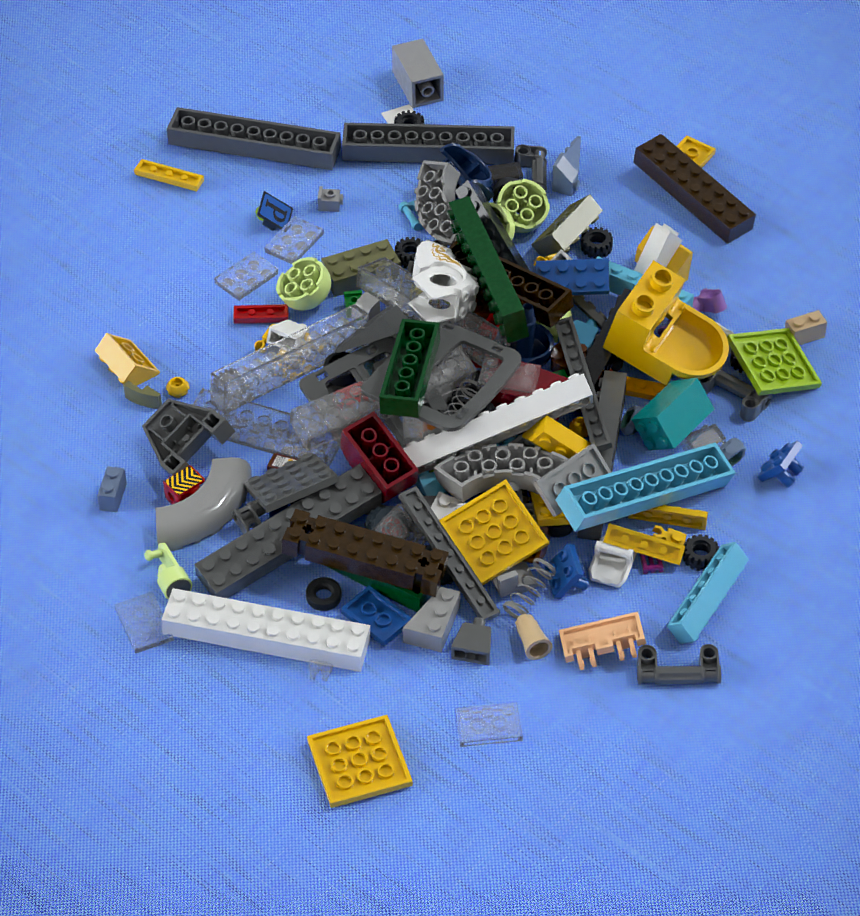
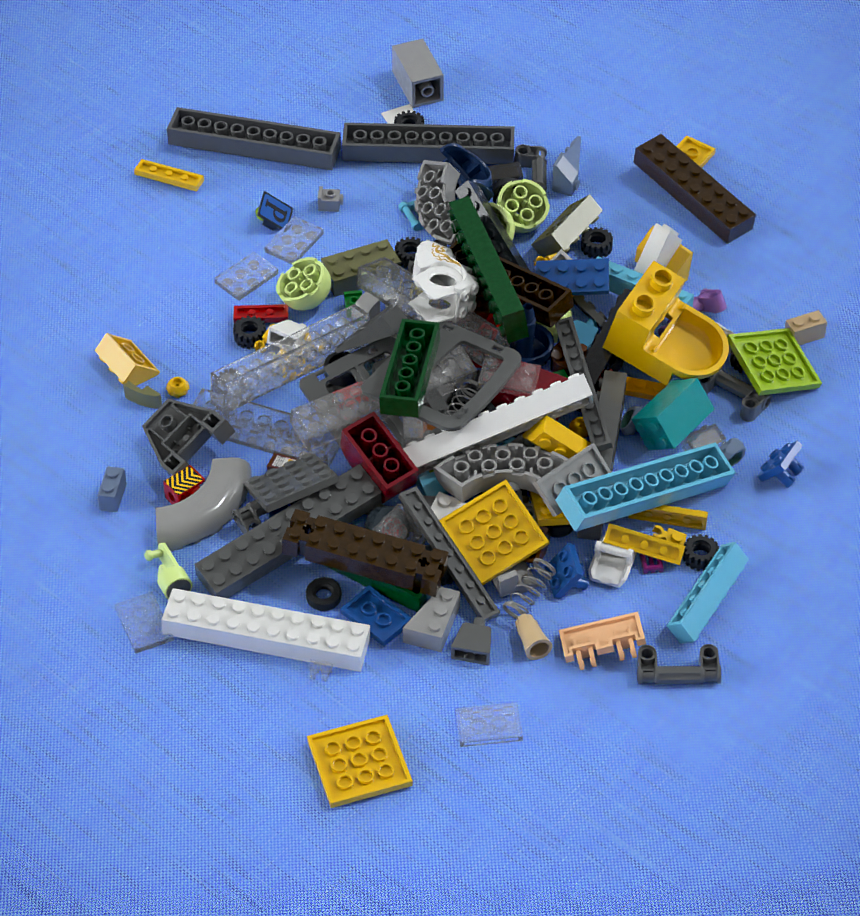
none -> black tyre [233,316,266,349]

